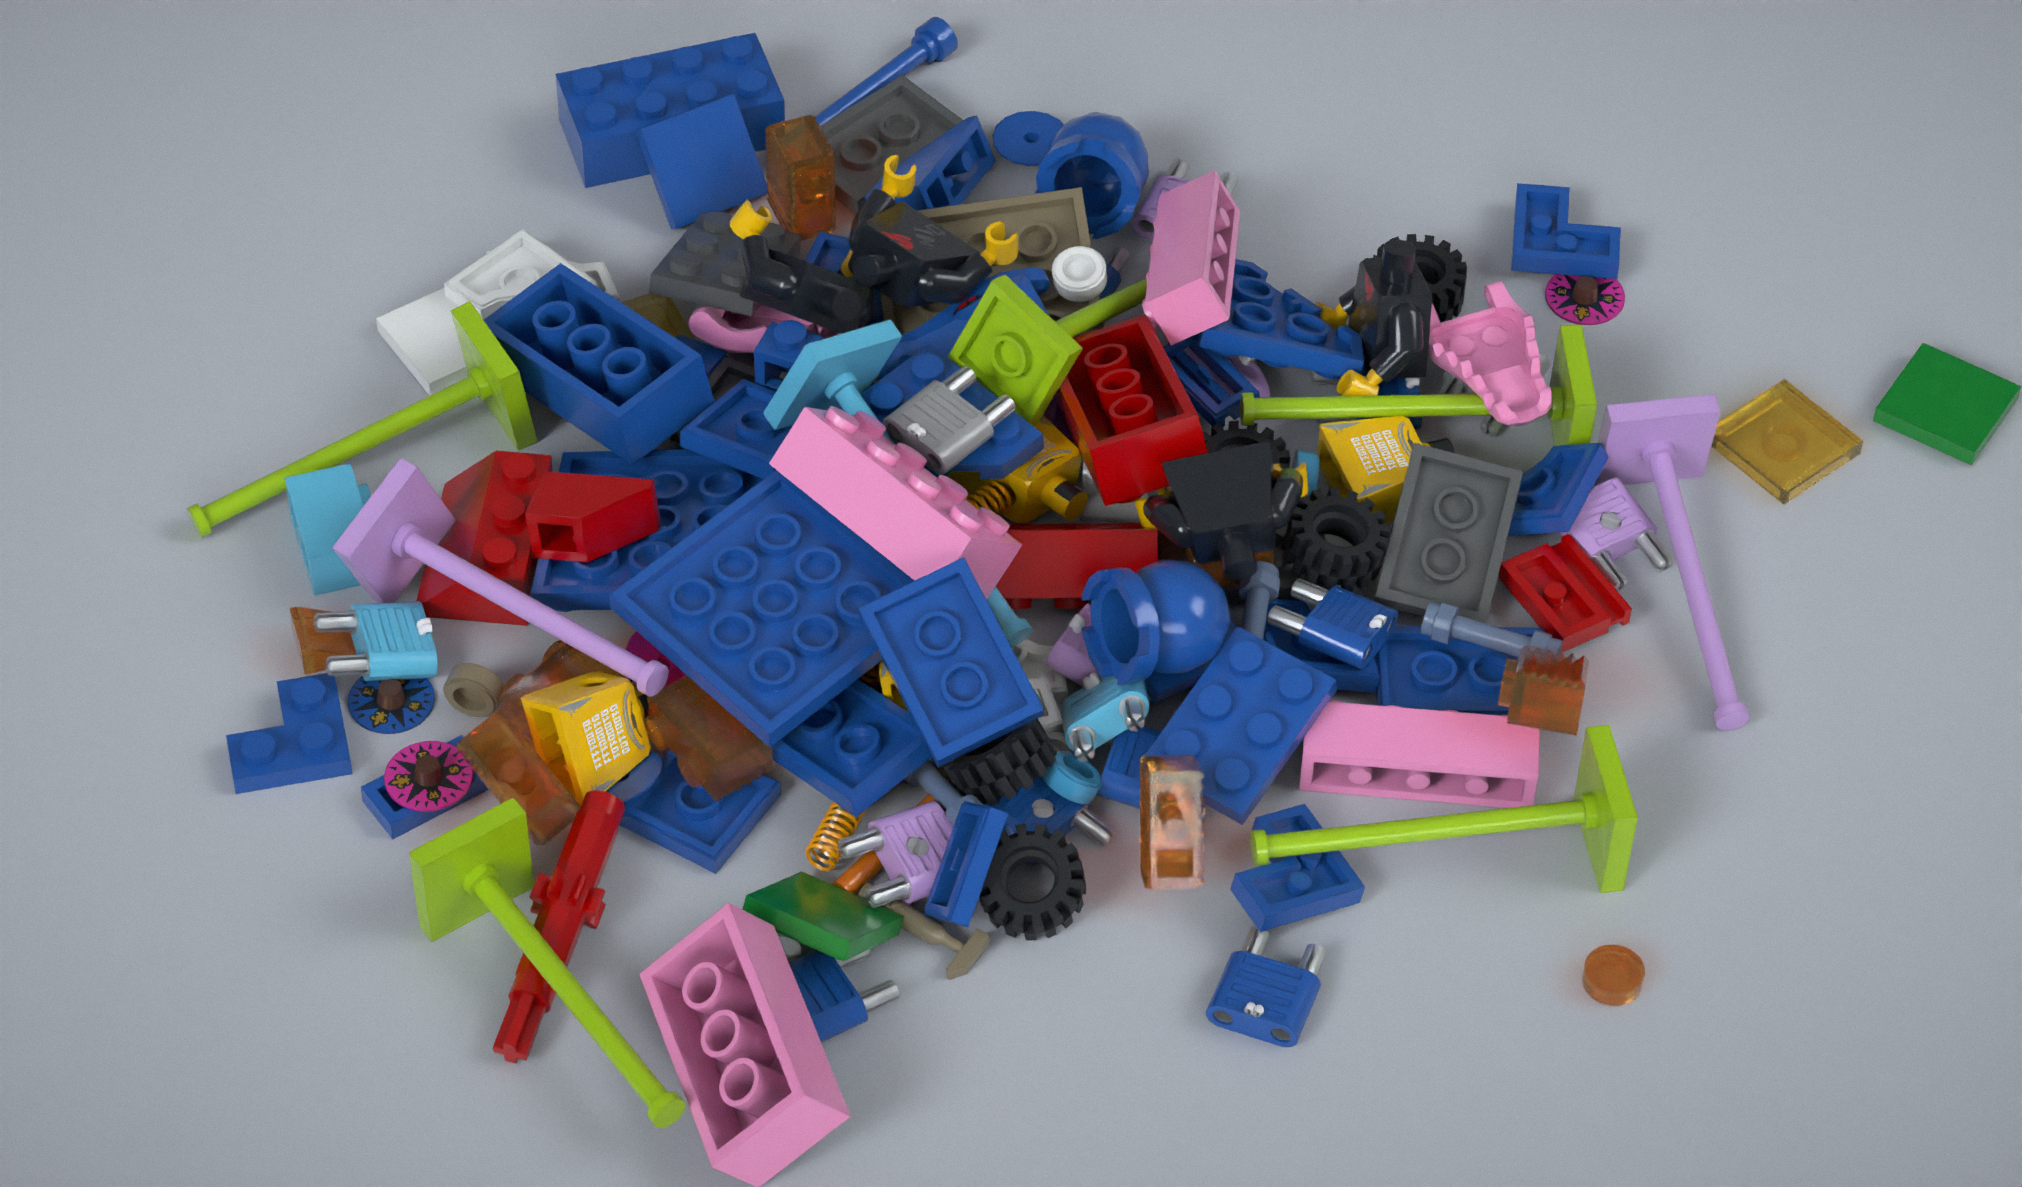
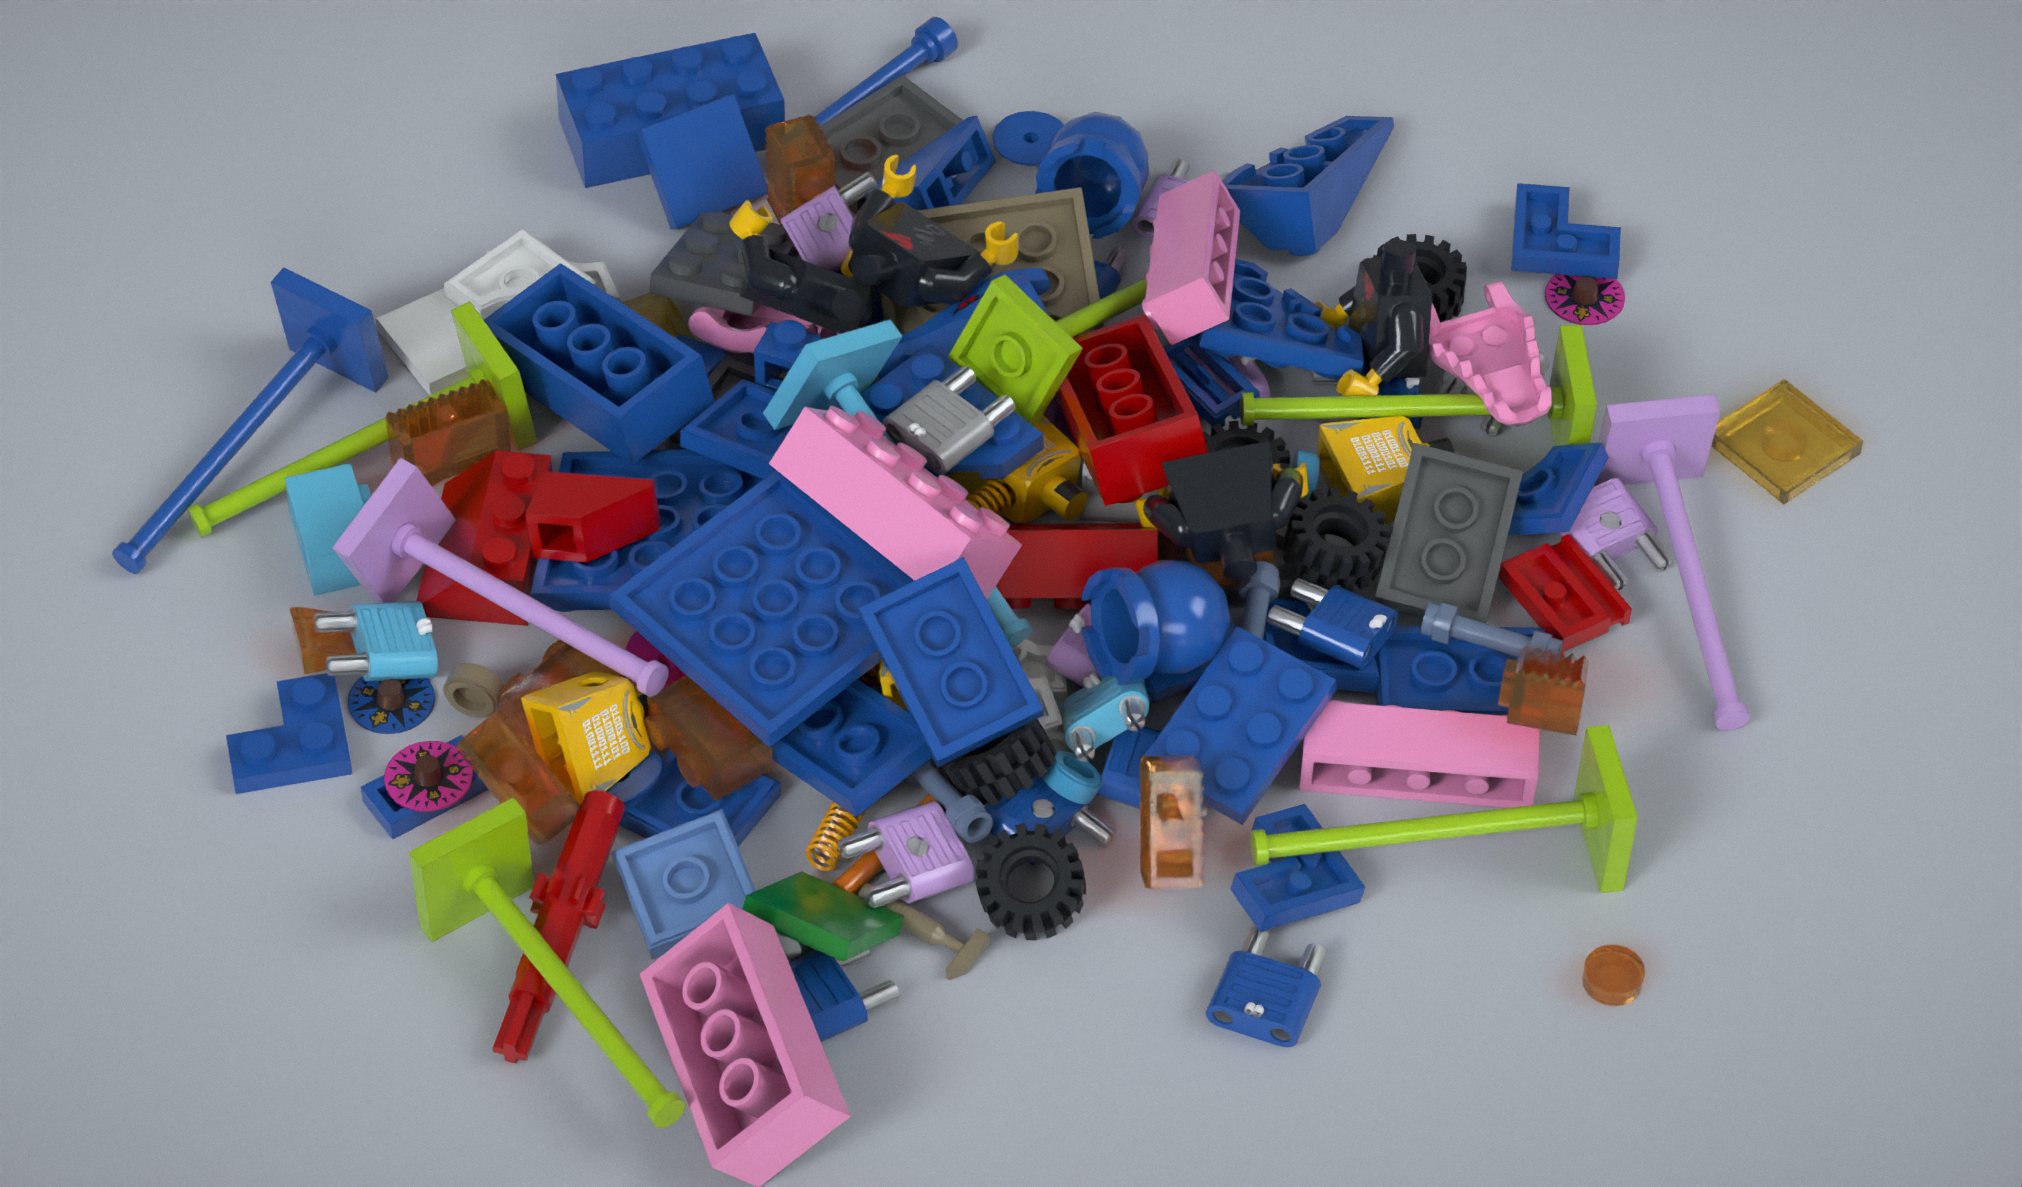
blue tile [924,801,1008,928] -> none
white tile [1052,246,1107,302] -> none
green tile [1873,343,2021,465] -> none
none -> blue tile [112,267,389,574]
none -> clear orange brick [385,379,512,486]
none -> medium blue tile [611,809,756,959]
none -> lavender piece [780,172,877,272]
none -> blue wedge [1222,116,1394,257]

